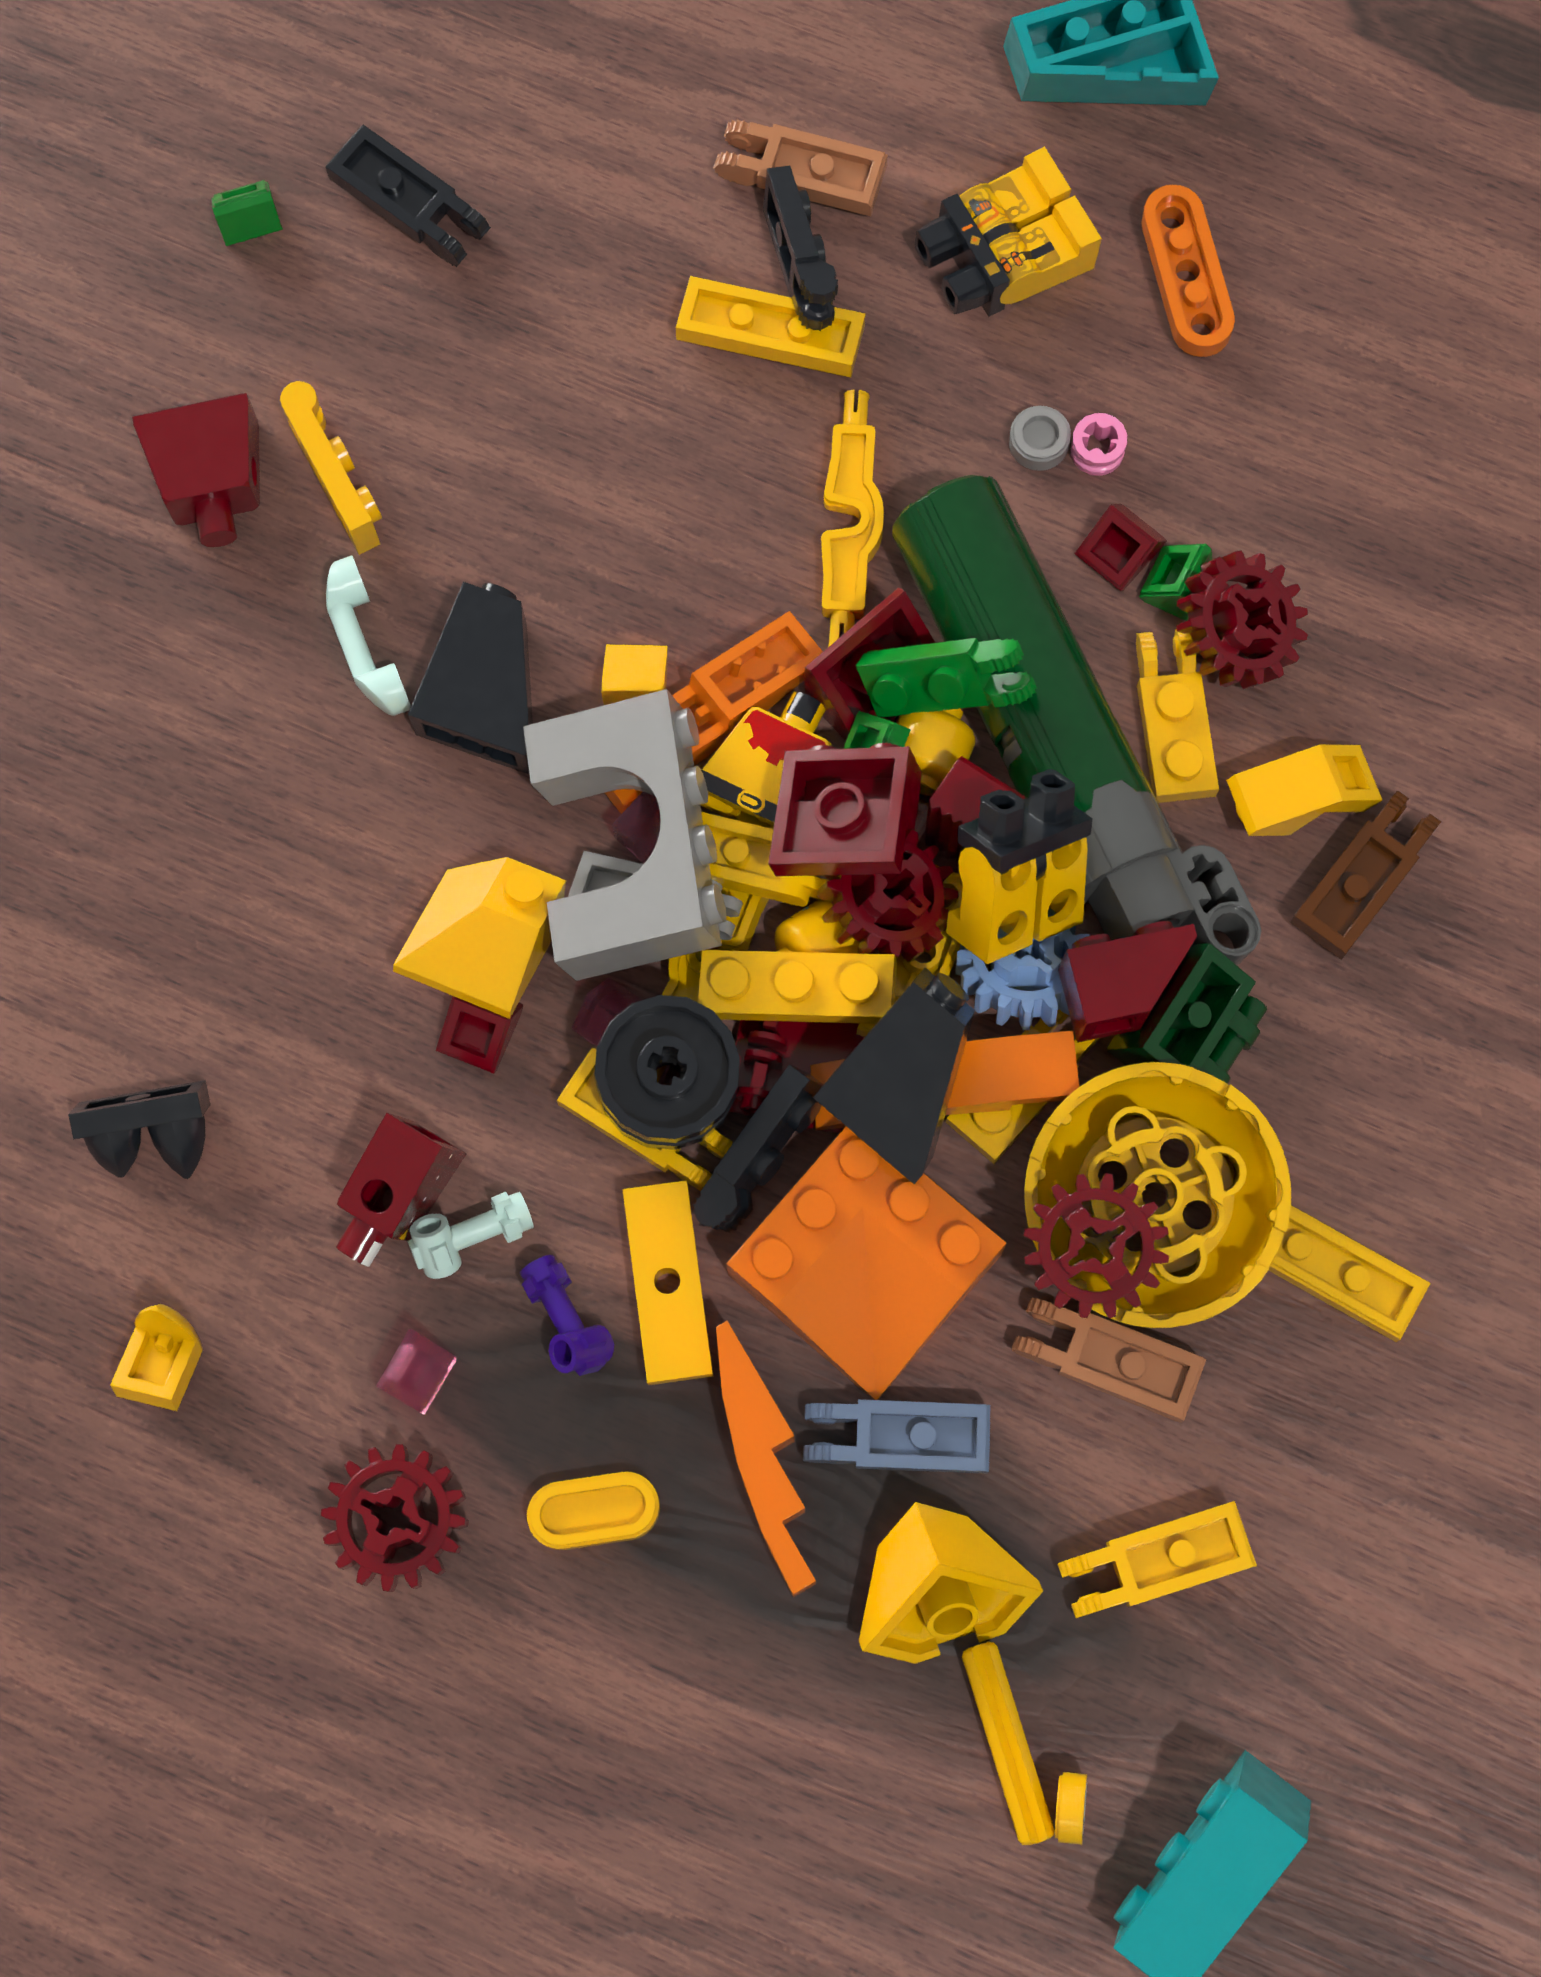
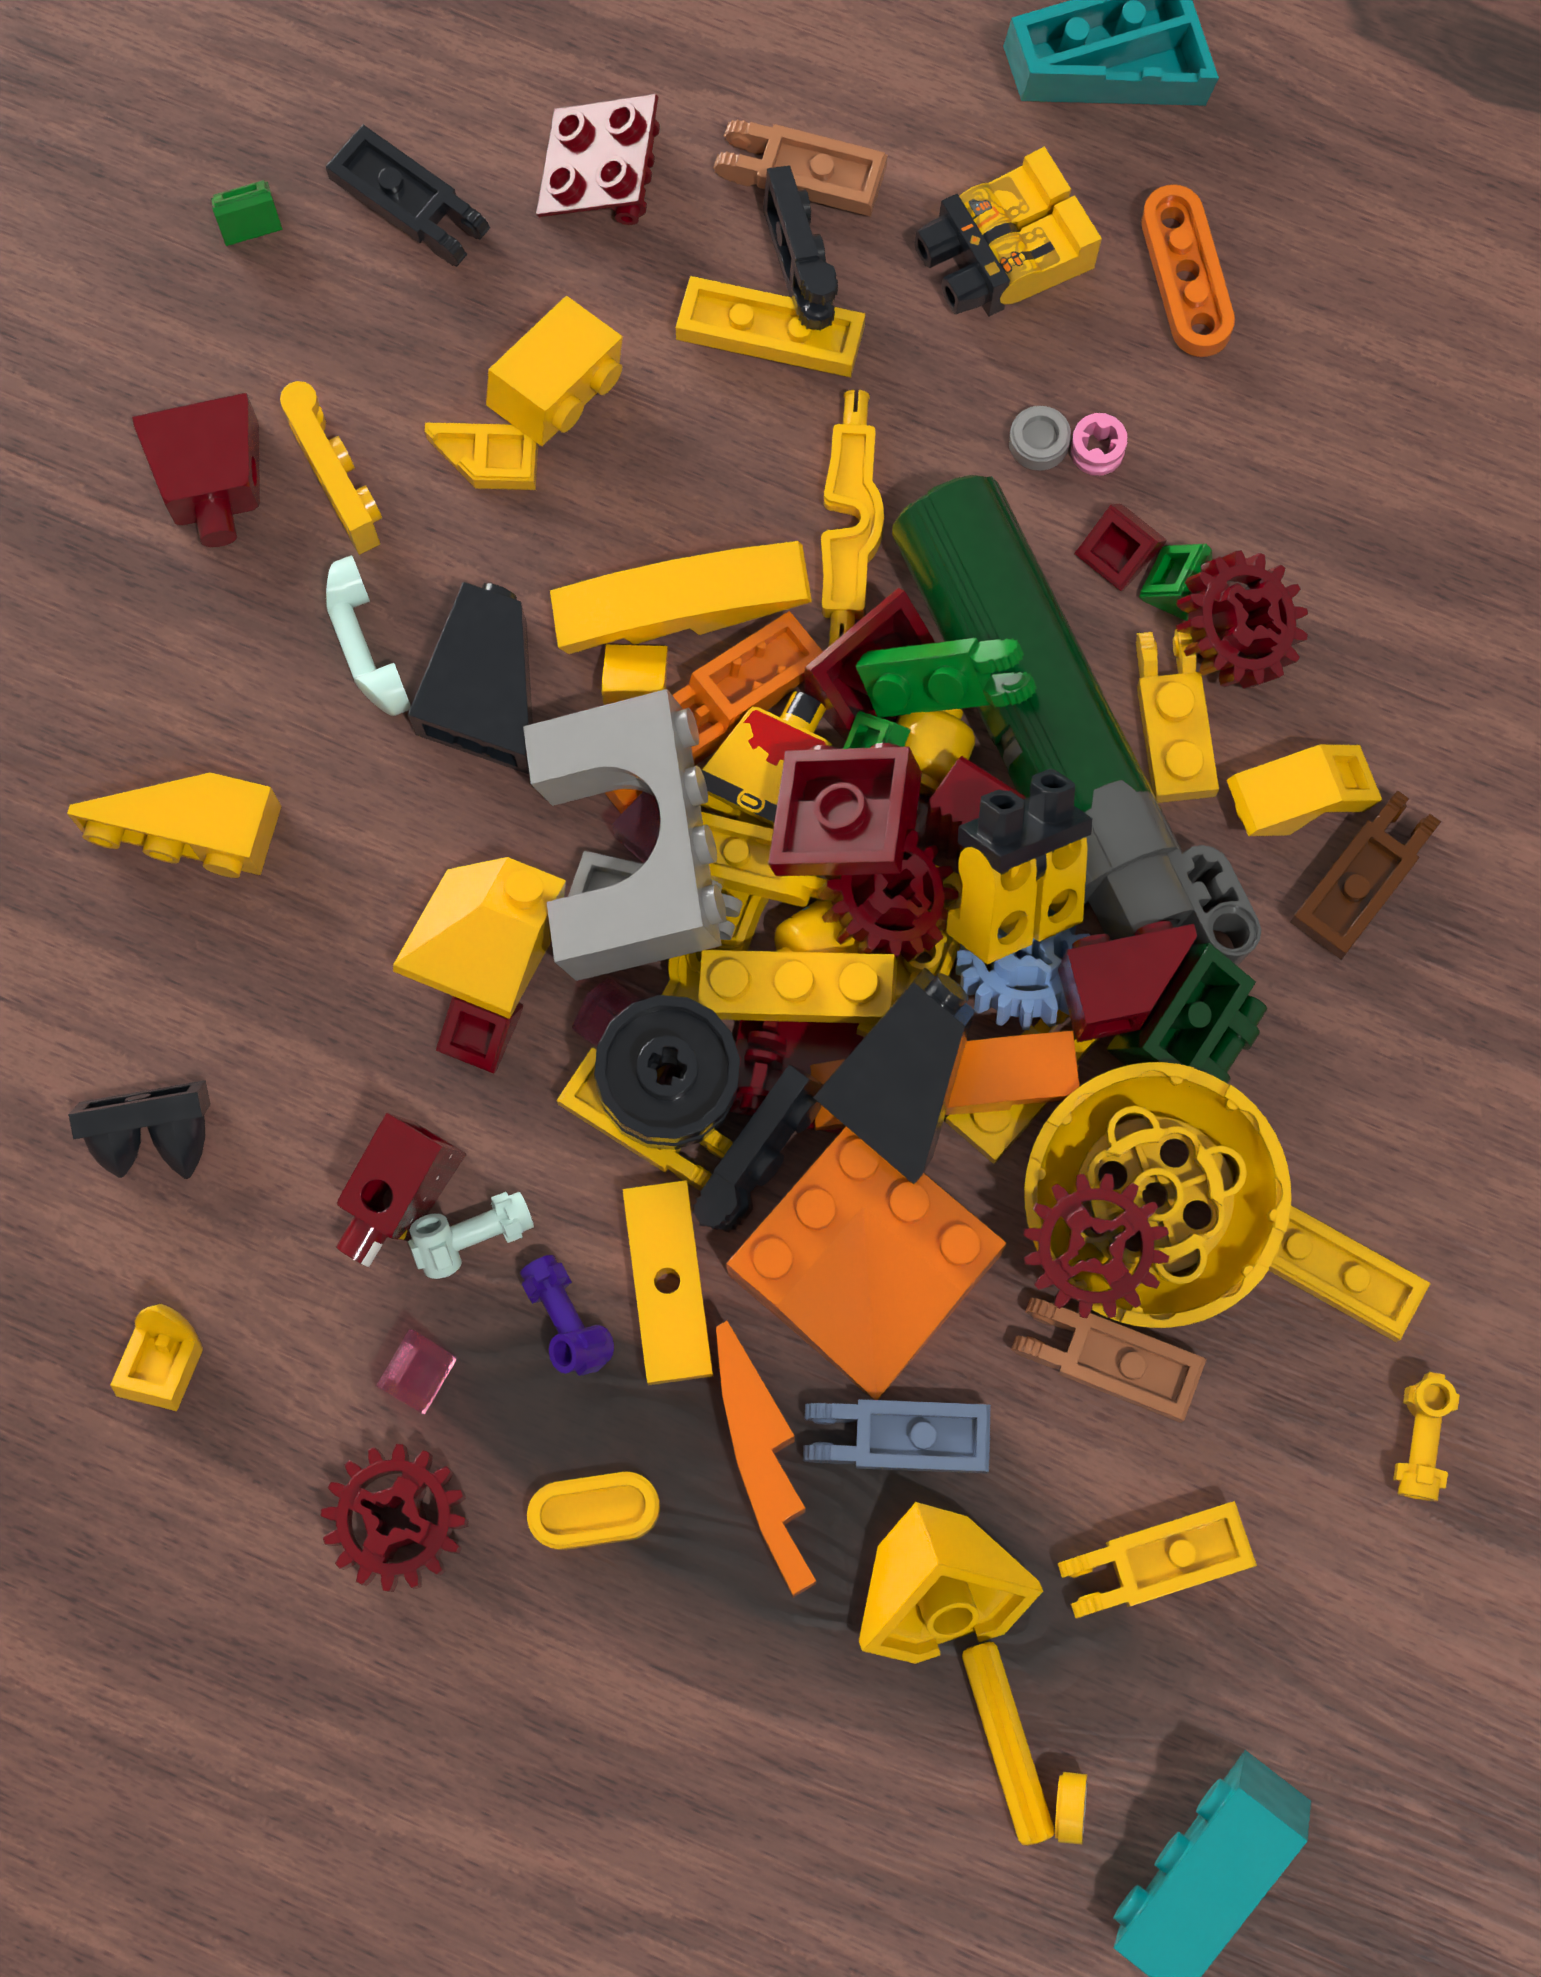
none -> yellow slope [67,772,282,878]
none -> yellow tile [425,423,538,490]
none -> yellow brick [486,295,623,446]
none -> hinge [536,94,660,225]
none -> yellow slope [550,541,812,654]
none -> yellow bar [1393,1372,1460,1501]

